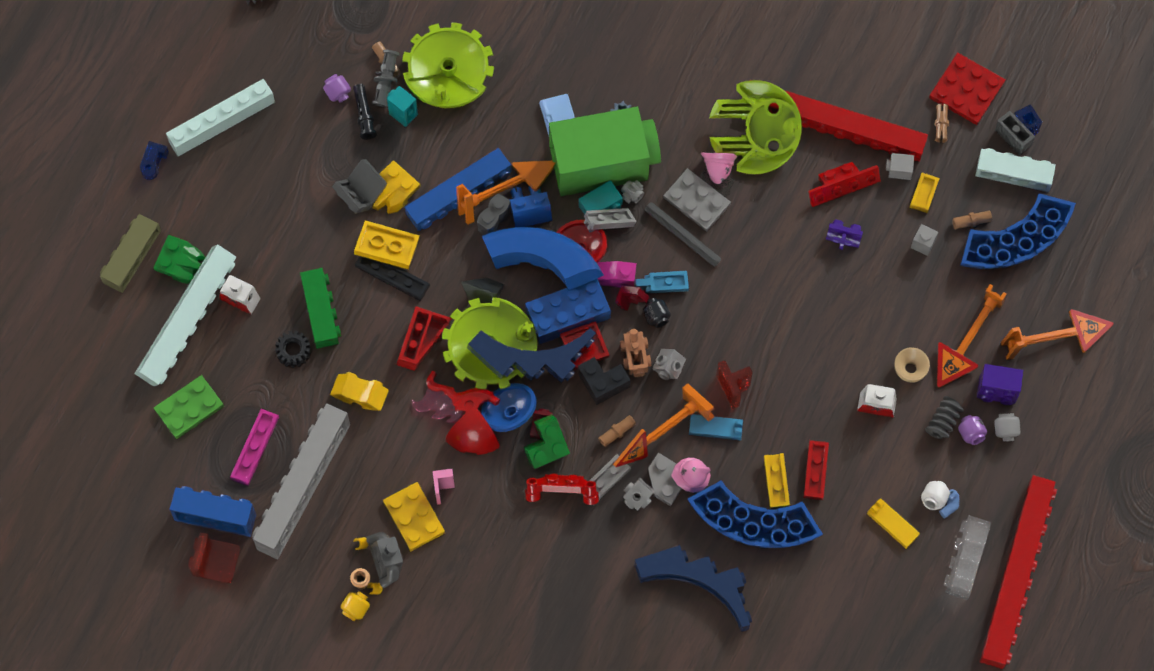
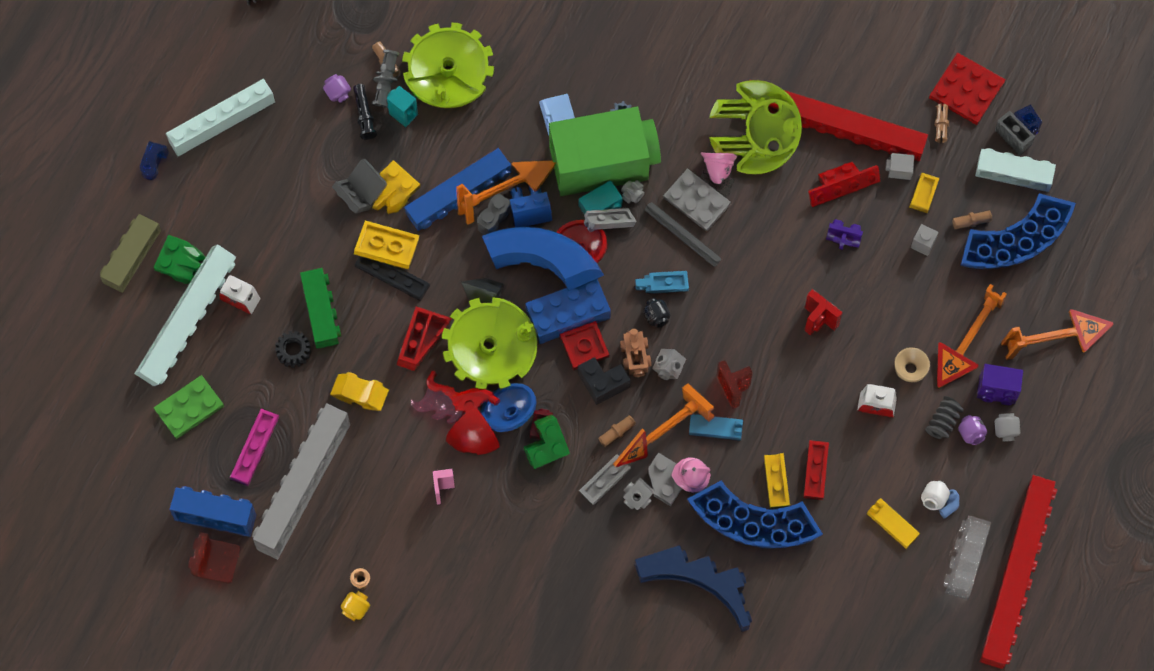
dark grey torso [353,532,403,595] -> none
yellow plate [383,482,445,552] -> none
dark blue arch [467,328,596,383] -> none
red plate [525,474,599,505] -> none
dark pink slope [597,261,637,288] -> none
dark red bracket [615,285,649,311] -> none
none -> red bracket [805,289,843,335]

